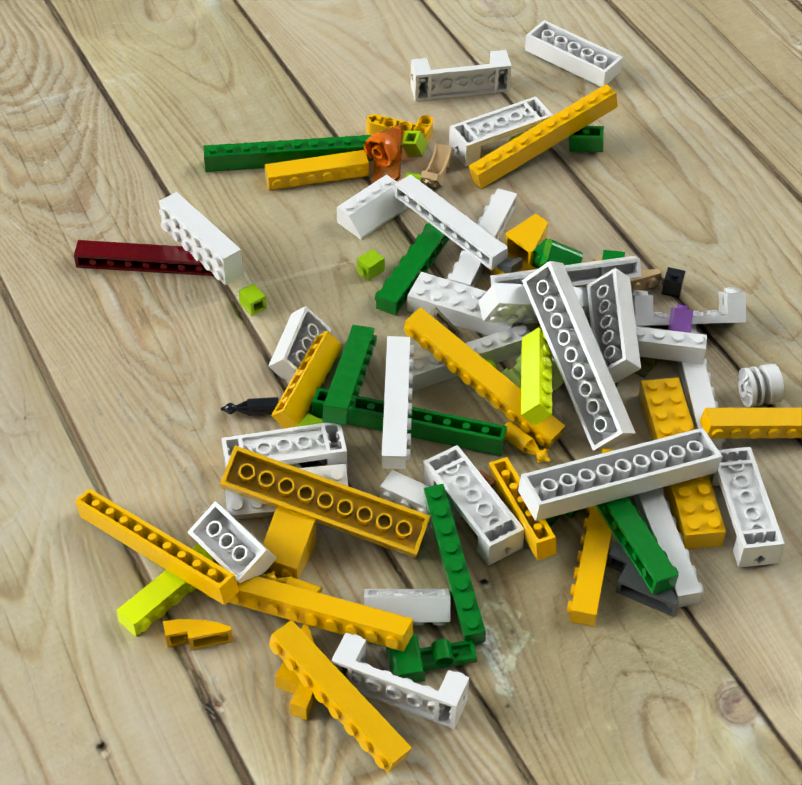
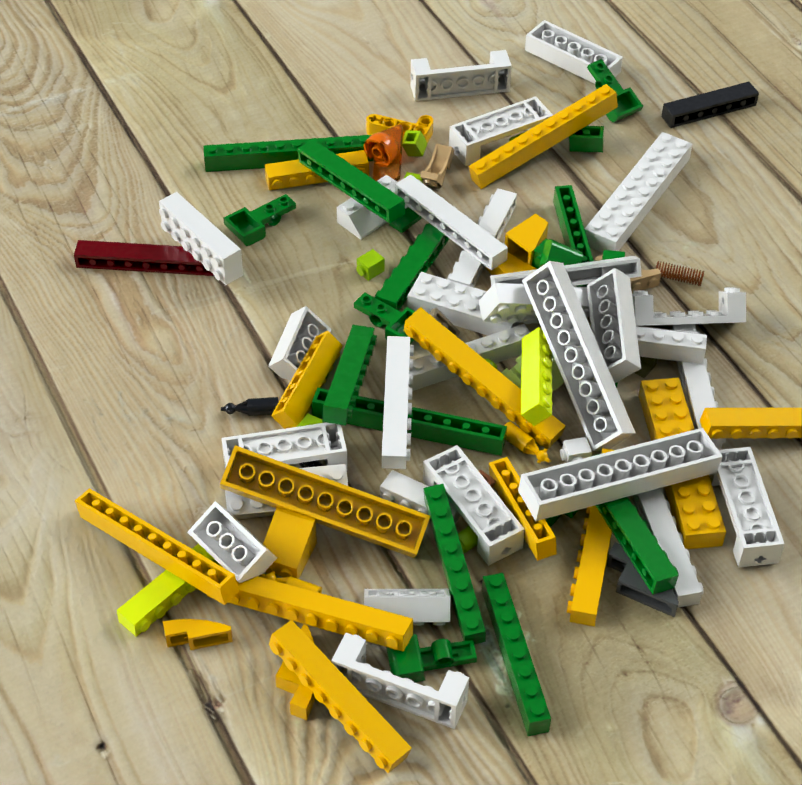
lime brick [239,283,267,316] -> none
dark grey slope [497,257,523,273] -> none
black brick [662,267,686,298] -> none
medium lavender brick [668,304,693,333] -> none
white wheel [738,363,784,408] -> none
none -> green plate [223,194,296,246]
none -> green brick [297,139,405,224]
none -> green plate [354,292,415,344]
none -> green tile [389,207,422,233]
none -> lime brick [458,526,478,553]
none -> green brick [482,573,551,736]
none -> green brick [553,185,593,287]
none -> white brick [560,437,592,463]
none -> white brick [585,132,692,253]
none -> green plate [587,59,643,122]
none -> dark orange piece [656,261,704,286]
none -> black brick [661,82,759,128]

